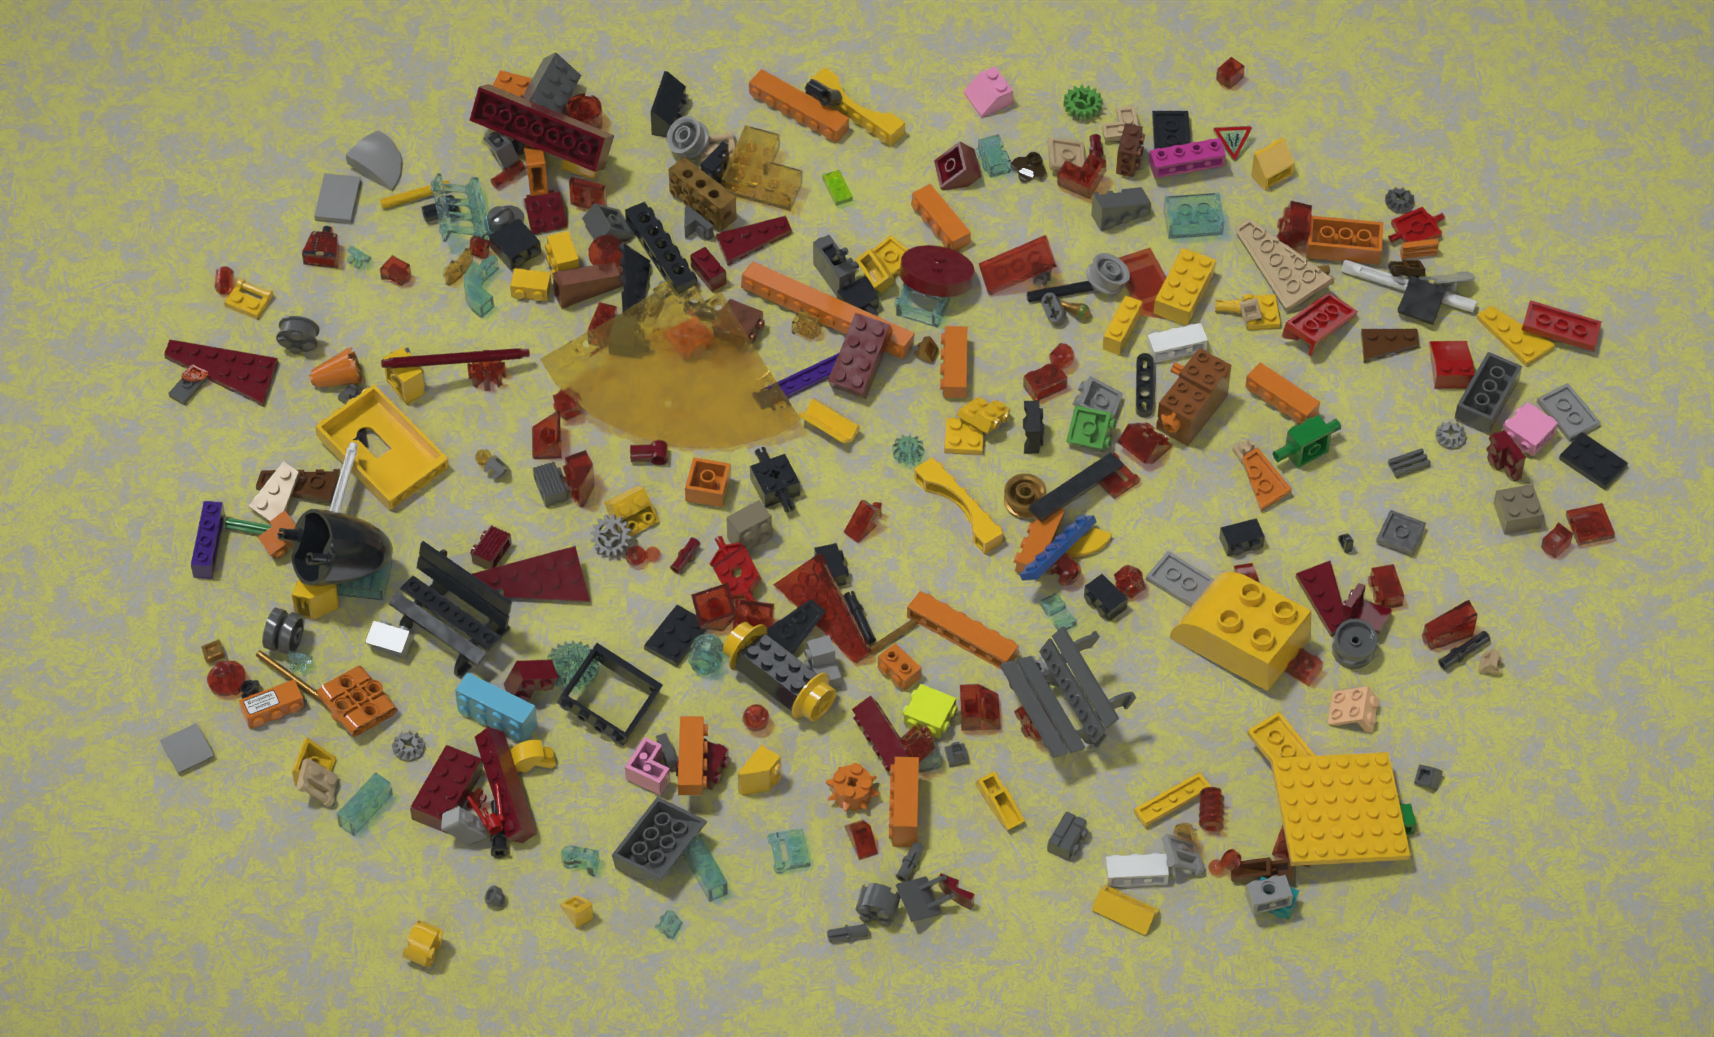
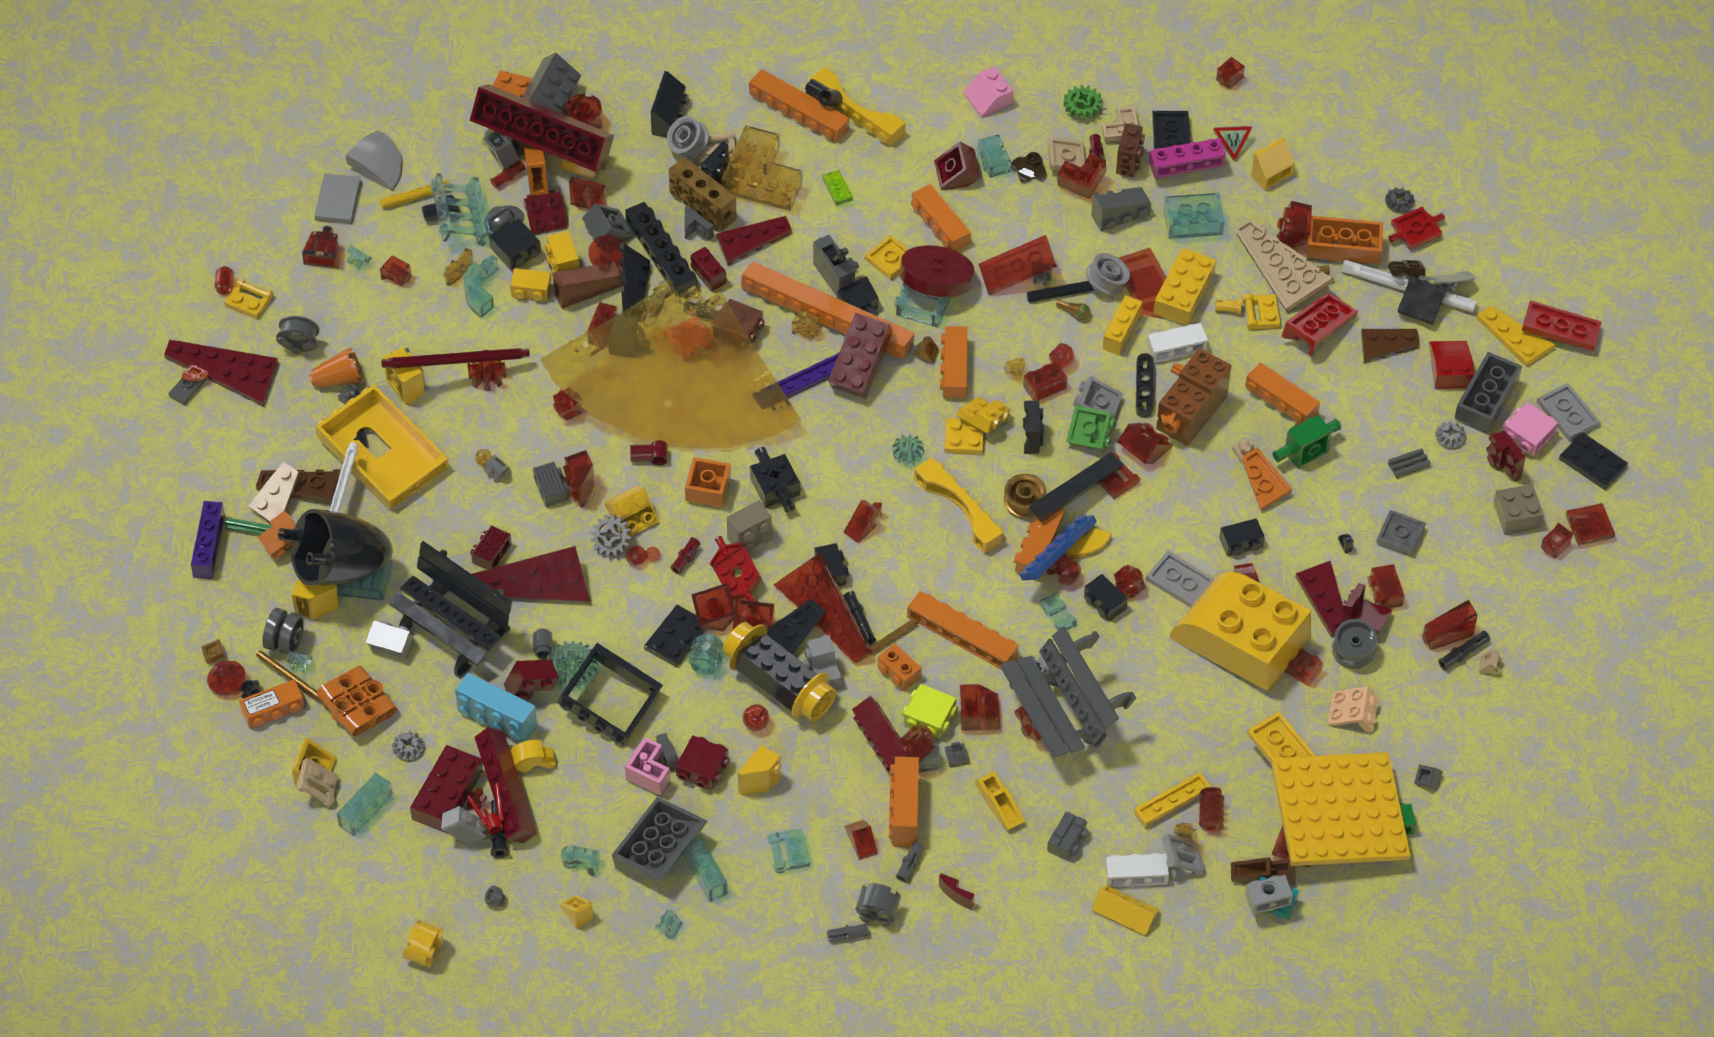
light grey slope [160,723,214,774] -> none
clear red plate [468,235,490,260] -> none
clear red slope [532,411,562,459] -> none
orange brick [678,716,708,795] -> none
yellow panel [798,399,860,443] -> none
orange brick [826,763,879,812] -> none
yellow piece [855,249,897,293] -> none
dark grey plate [896,874,955,922] -> none
dark grey beam [1041,293,1066,325] -> none
clear red plate [1208,849,1242,875] -> none
tan tile [1239,298,1262,322] -> none
orange tile [1400,239,1439,259] -> none
none -> dark grey brick [533,628,553,659]
none -> clear yellow tile [1004,358,1026,381]

